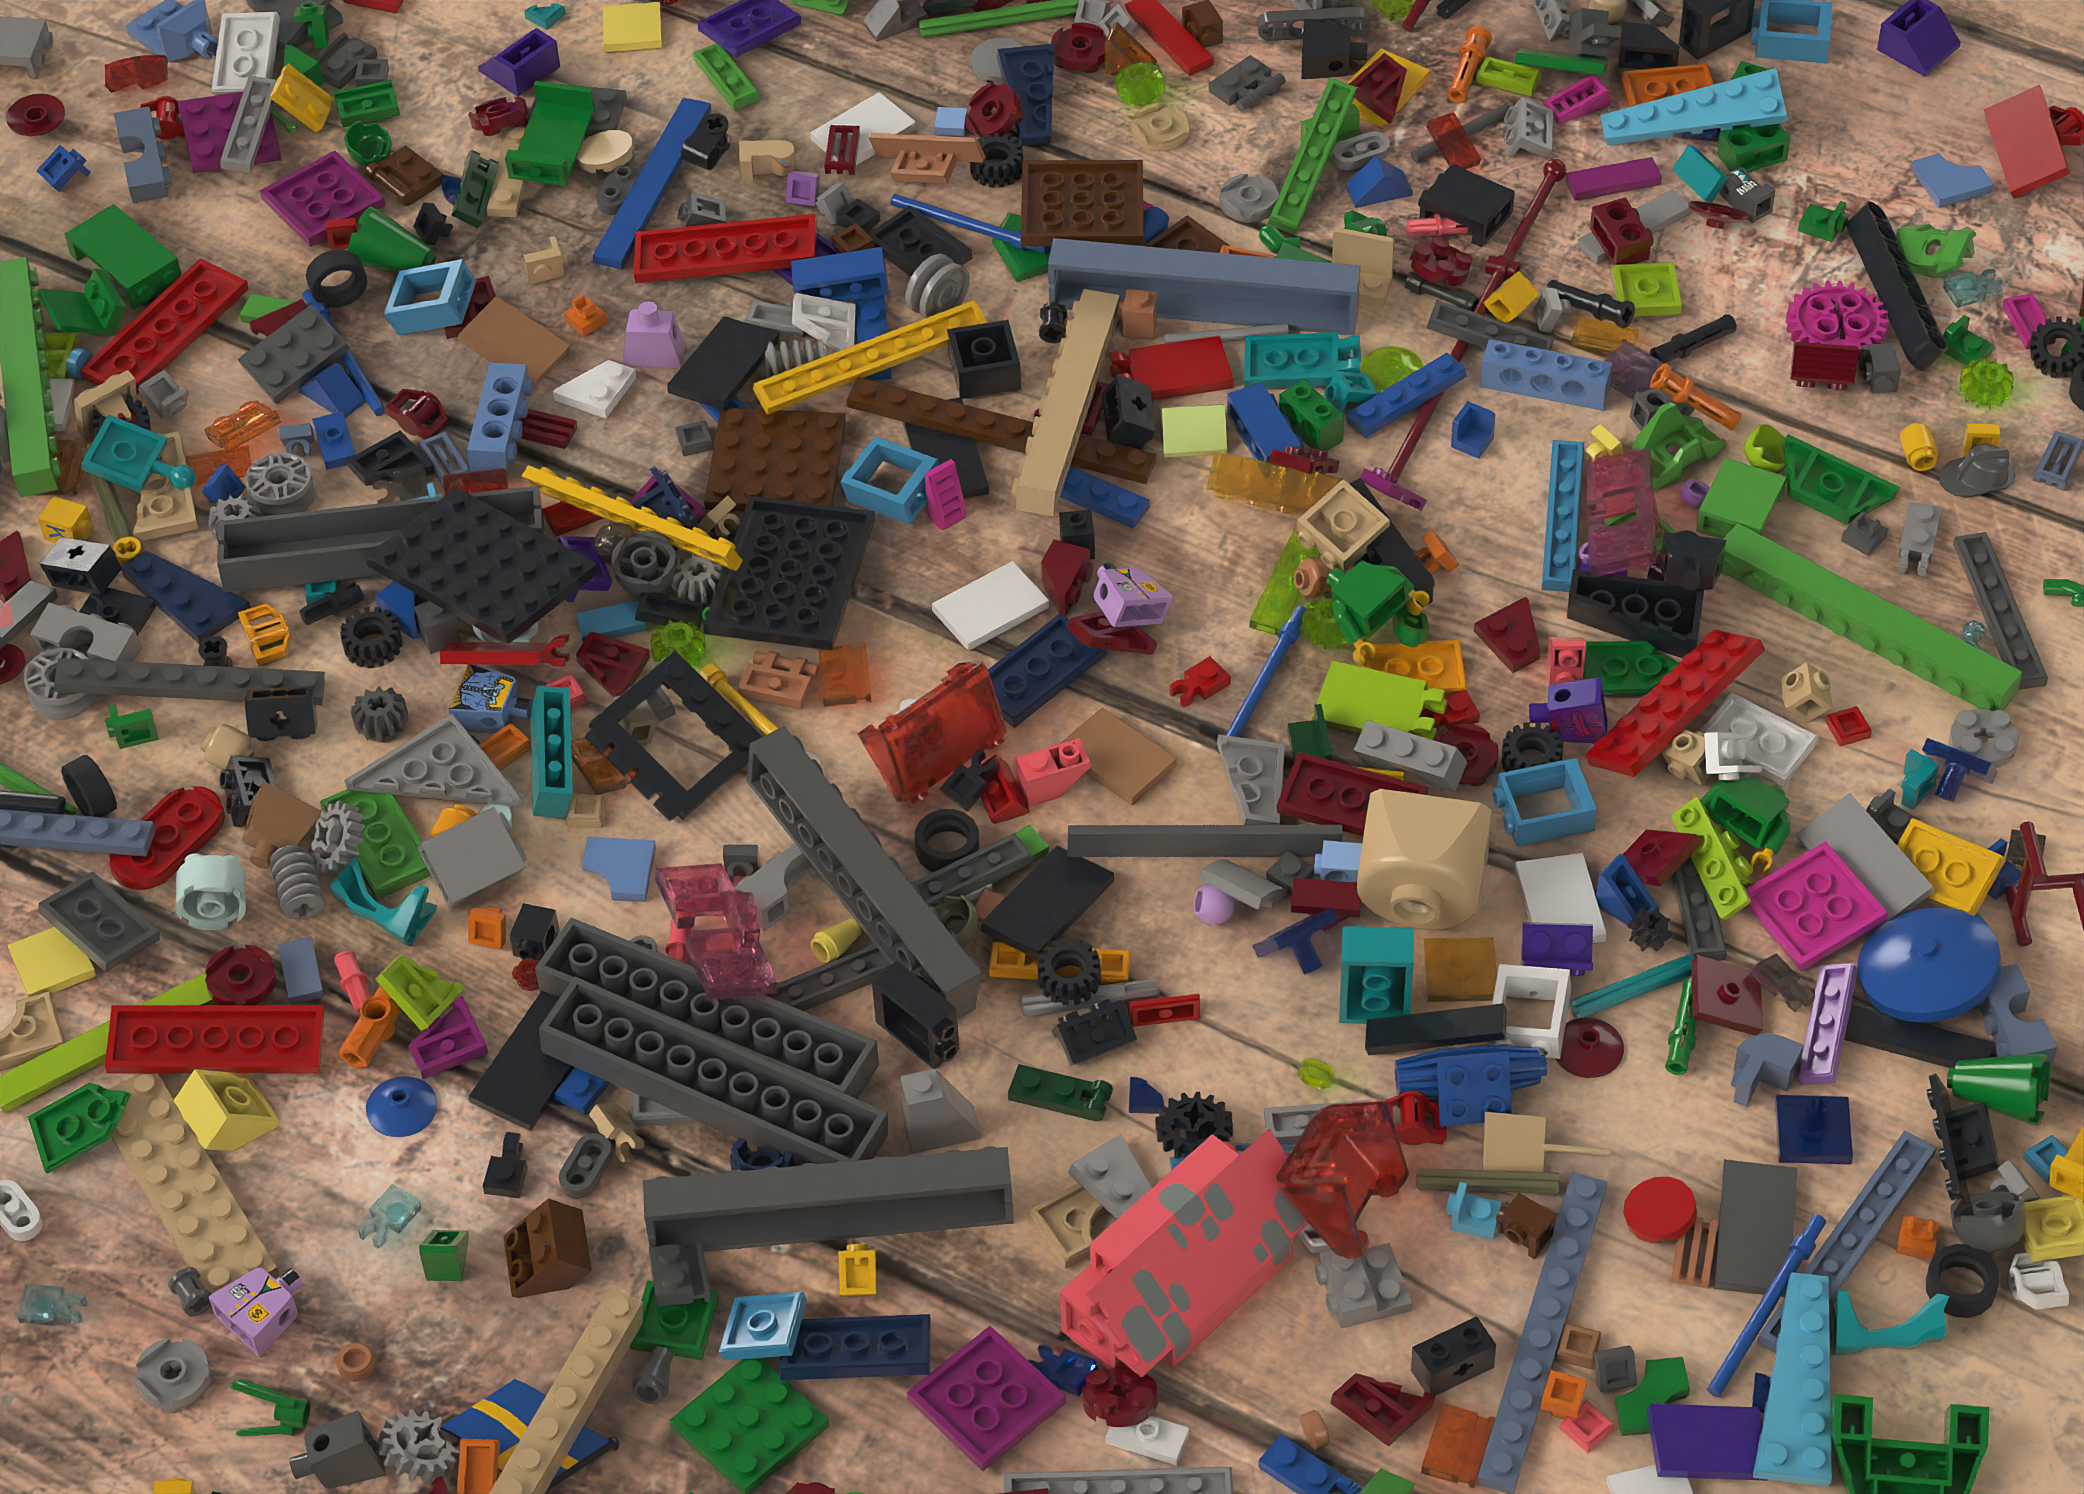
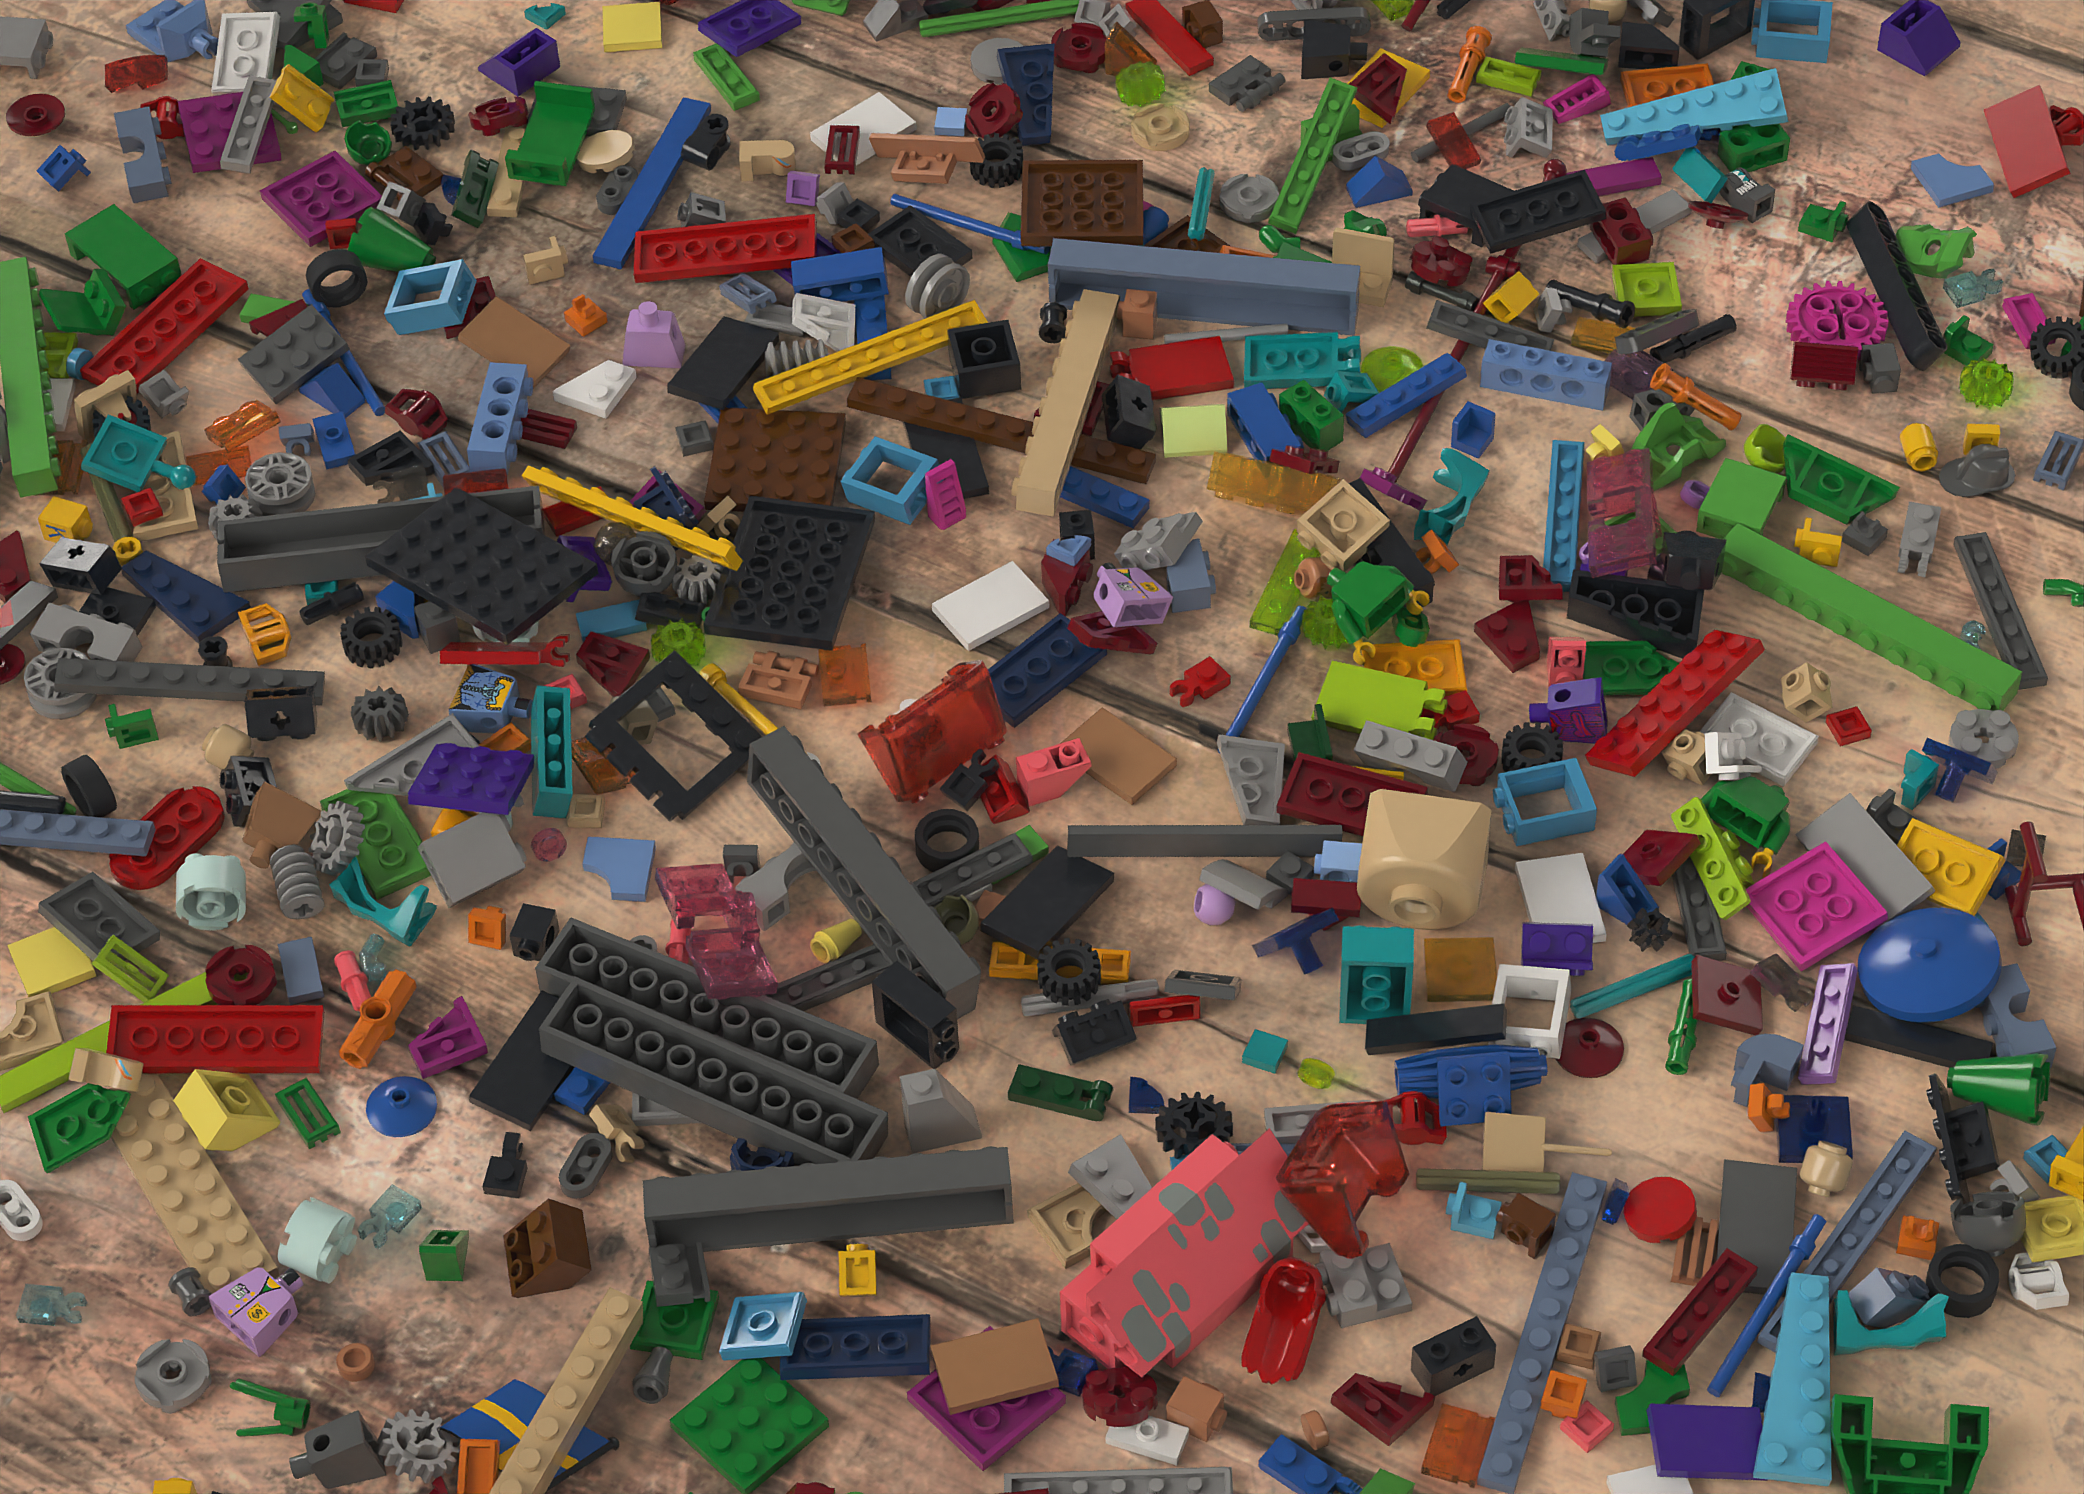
lime wing [375,954,465,1031] -> none
clear red plate [512,958,540,991] -> none
none -> tan leg [69,1048,144,1092]
none -> lime tile [91,934,169,1002]
none -> red tile [121,487,164,527]
none -> green tile [275,1078,341,1149]
none -> light aqua brick [278,1197,357,1284]
none -> clear light blue arm [359,934,387,982]
none -> dark grey brick [377,181,426,226]
none -> black gear [390,96,455,150]
none -> dark purple plate [408,743,534,815]
none -> clear pink tile [531,828,567,862]
none -> sand blue tile [719,273,777,314]
none -> dark azure tile [924,376,959,400]
none -> medium nougat tile [930,1318,1059,1415]
none -> medium blue tile [1046,535,1091,567]
none -> light grey plate [1114,512,1203,570]
none -> dark grey tile [1164,970,1242,1000]
none -> sand blue slope [1166,539,1216,613]
none -> nougat brick [1166,1376,1227,1442]
none -> teal axle [1188,167,1215,241]
none -> red hair [1241,1257,1326,1385]
none -> teal tile [1242,1029,1288,1074]
none -> teal animal [1414,448,1490,545]
none -> black tile [1469,170,1607,254]
none -> dark red wing [1499,555,1563,602]
none -> clear blue tile [1602,1178,1629,1225]
none -> blue hinge [1614,124,1701,161]
none -> dark grey beam [1615,309,1699,354]
none -> dark red plate [1642,1248,1758,1376]
none -> orange tile [1748,1083,1790,1132]
none -> yellow bracket [1794,517,1842,567]
none -> tan head [1800,1140,1853,1197]
none -> sand blue slope [1849,1267,1931,1329]

